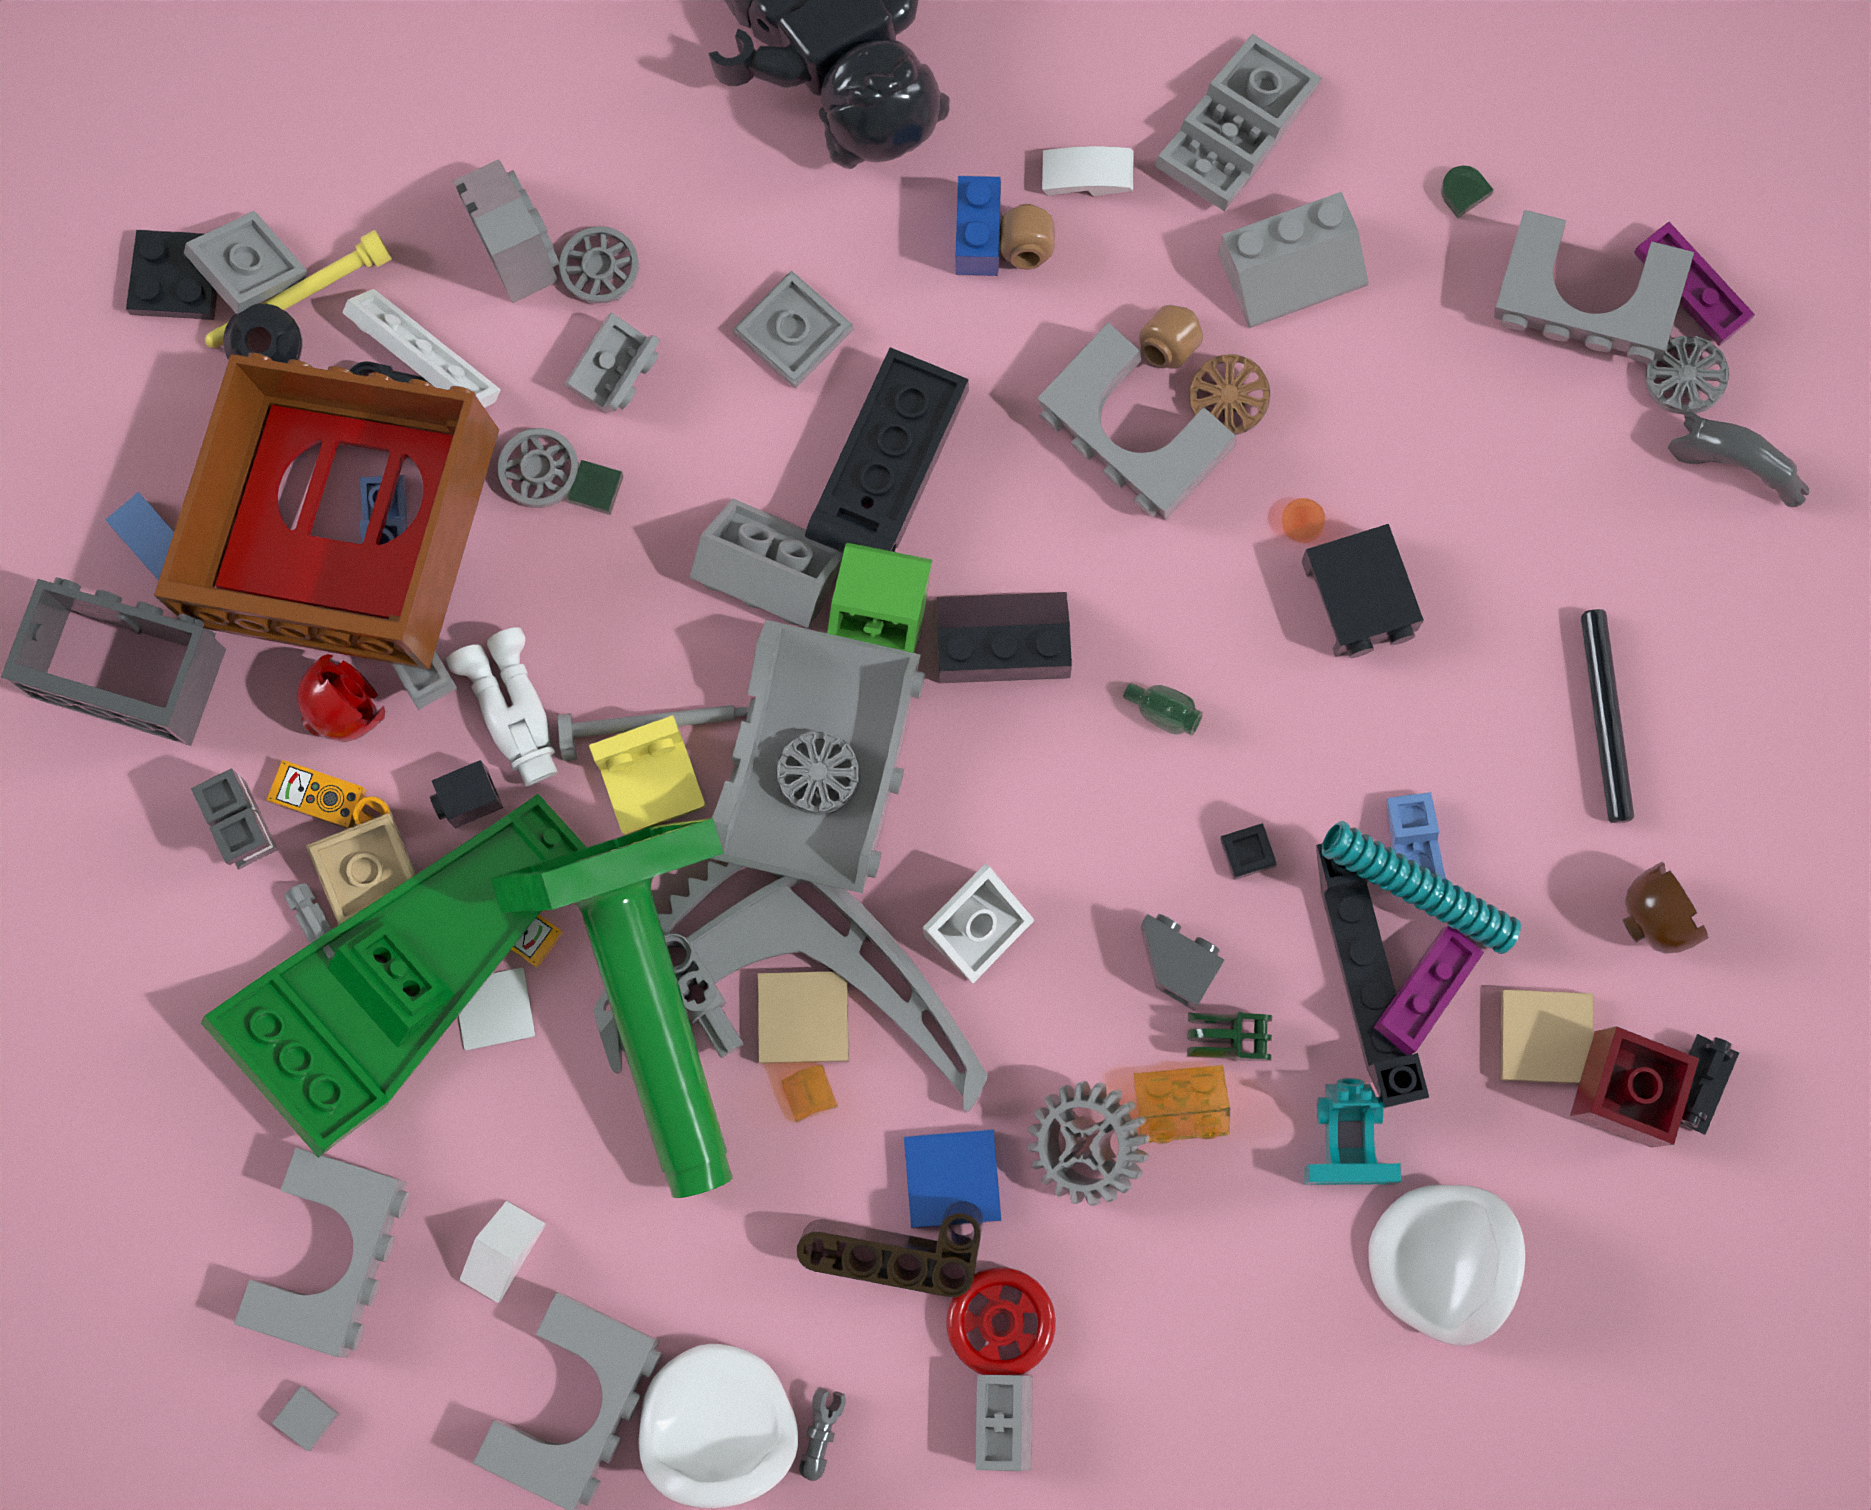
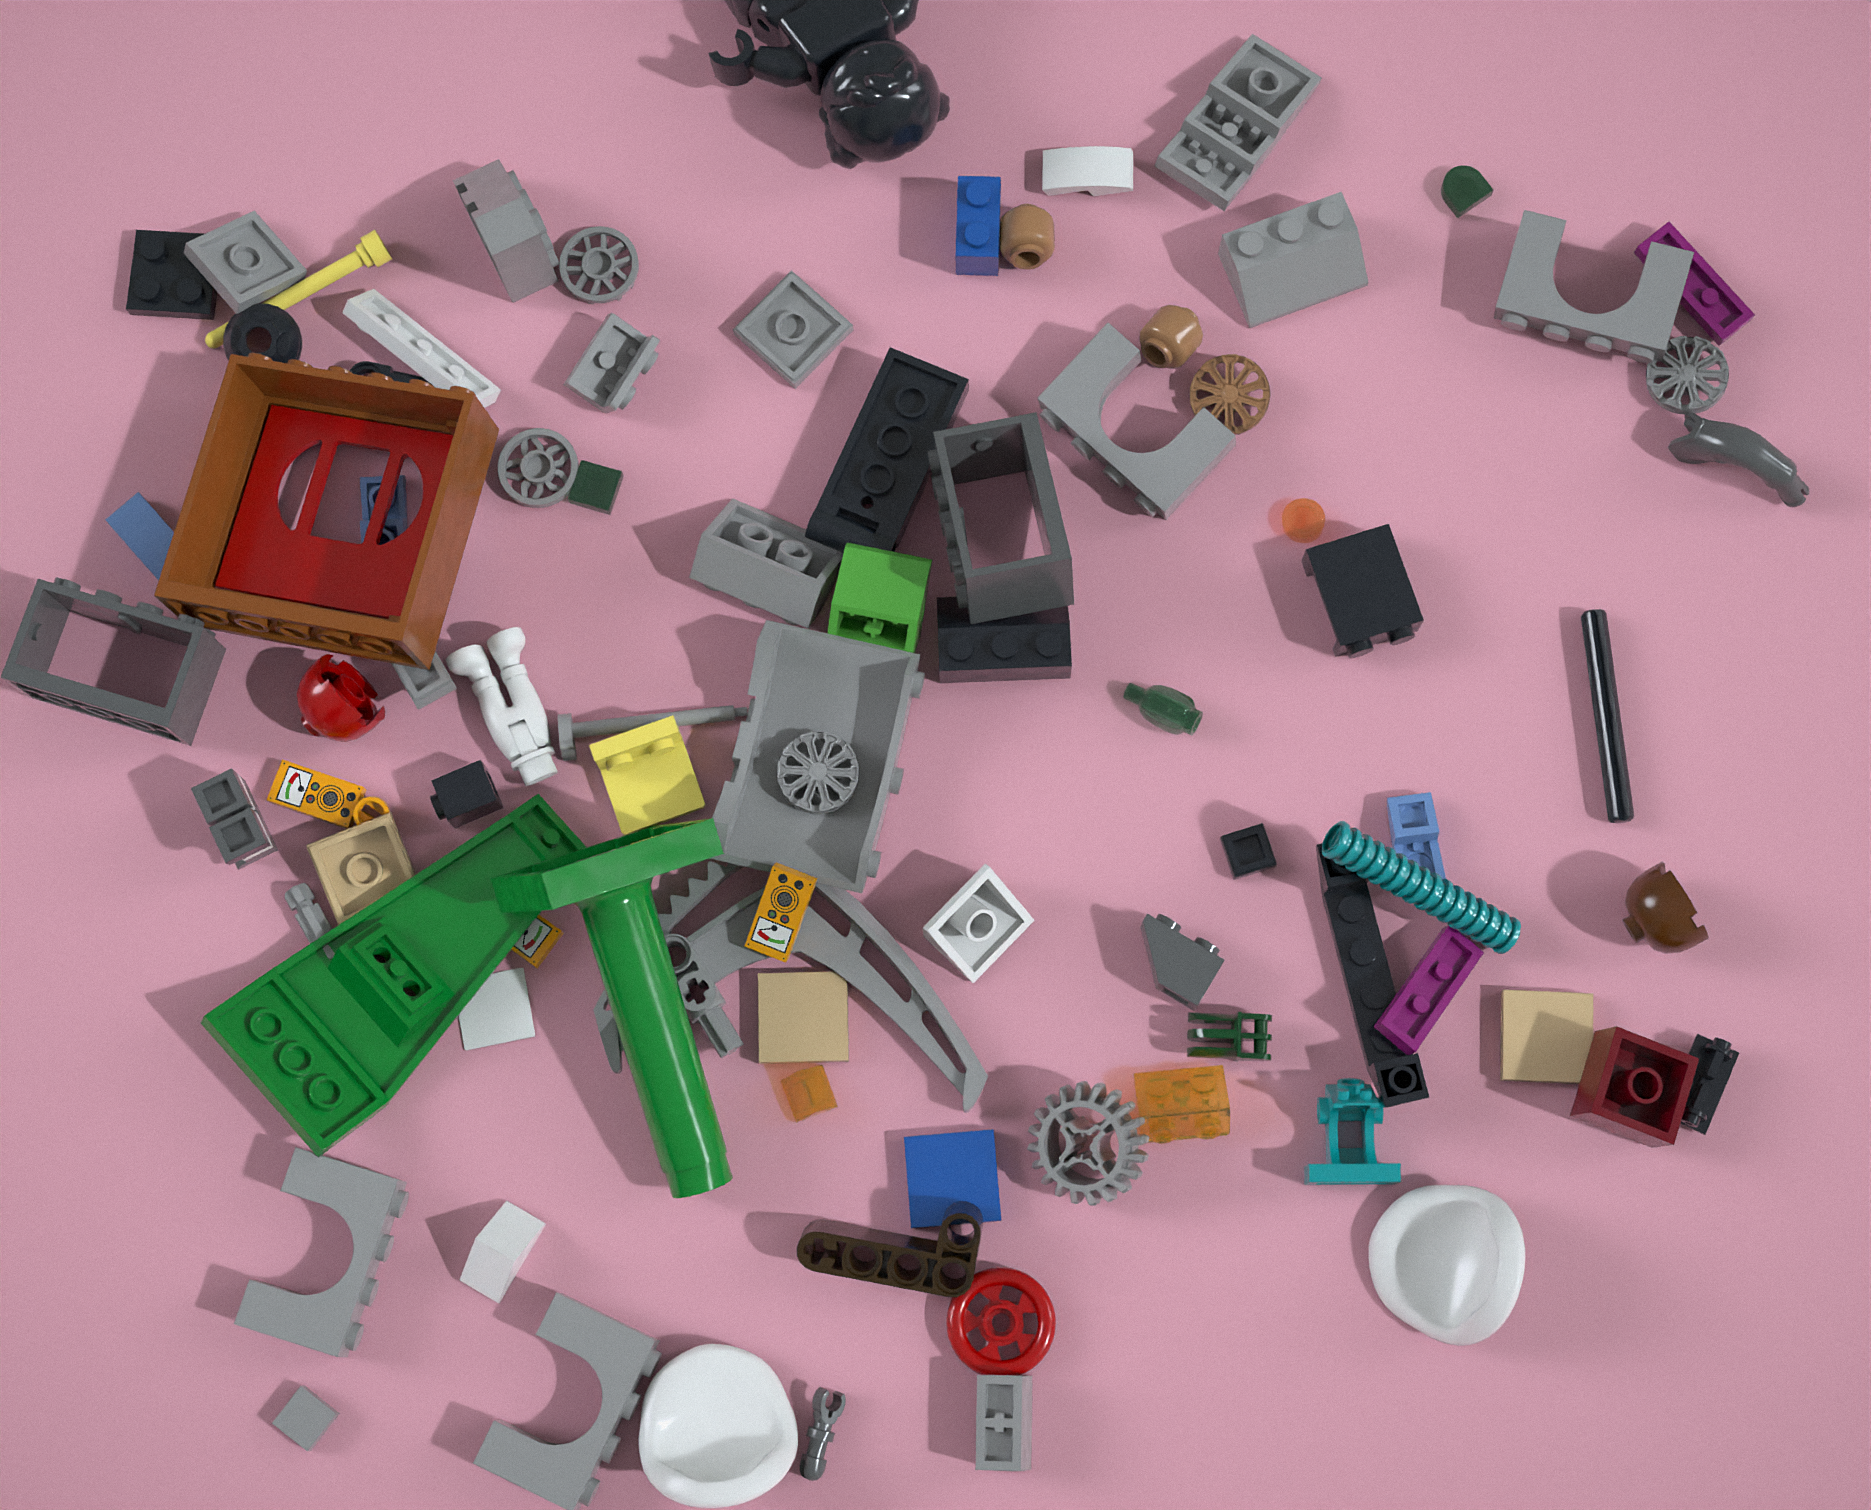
none -> light orange tile [744,862,818,963]
none -> dark grey hose [928,412,1074,624]

